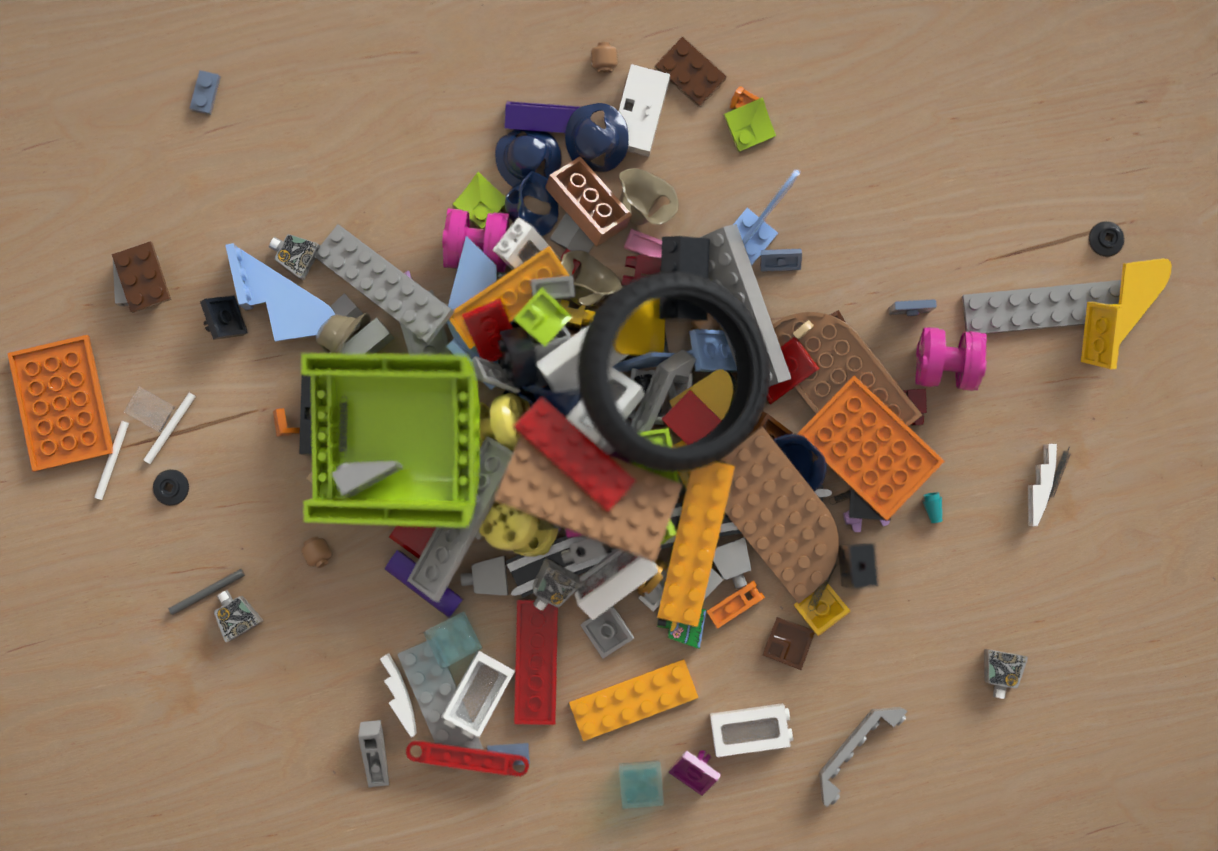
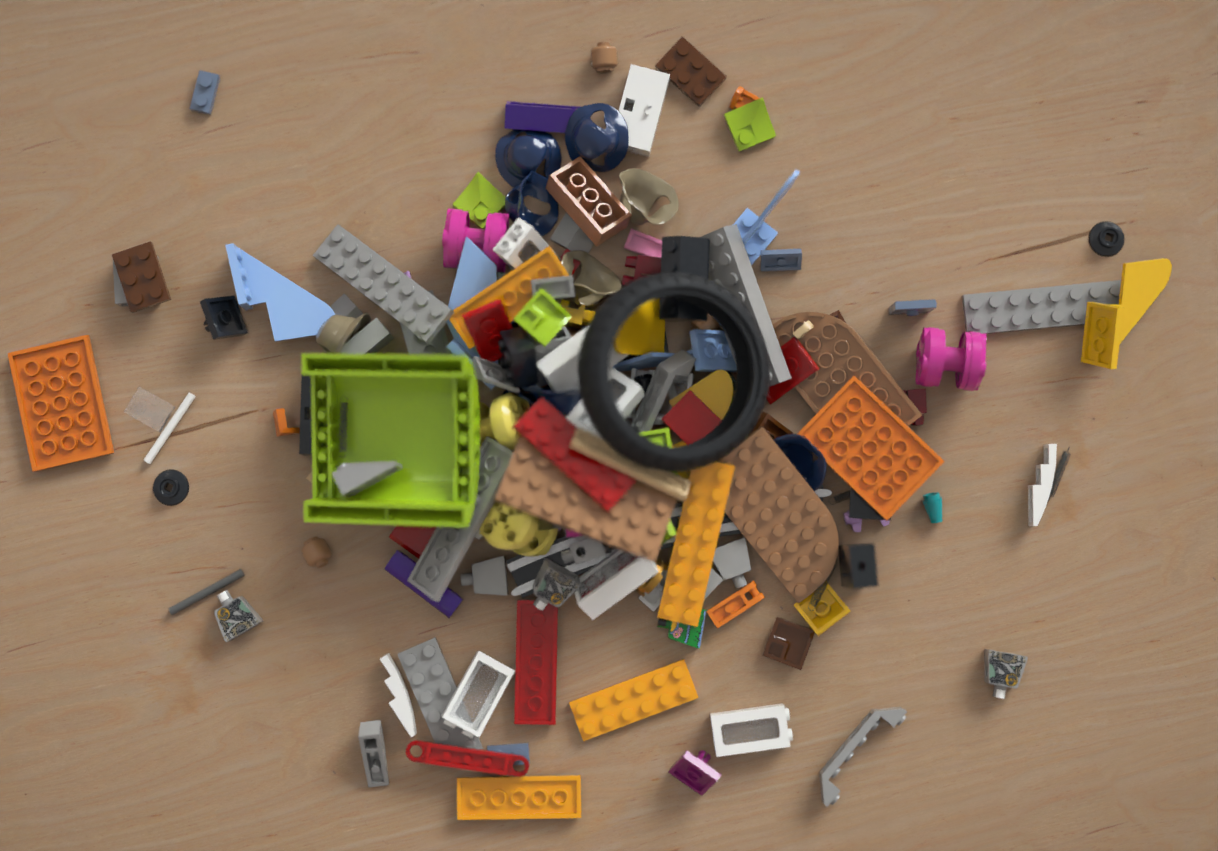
white bar [94,421,129,500] -> none
torso [269,234,320,281] -> none
clear light blue brick [423,611,482,669] -> none
light grey slope [580,606,634,658] -> none
clear light blue brick [619,760,664,809] -> none
none -> light orange plate [457,775,581,820]
none -> tan tile [570,427,691,501]

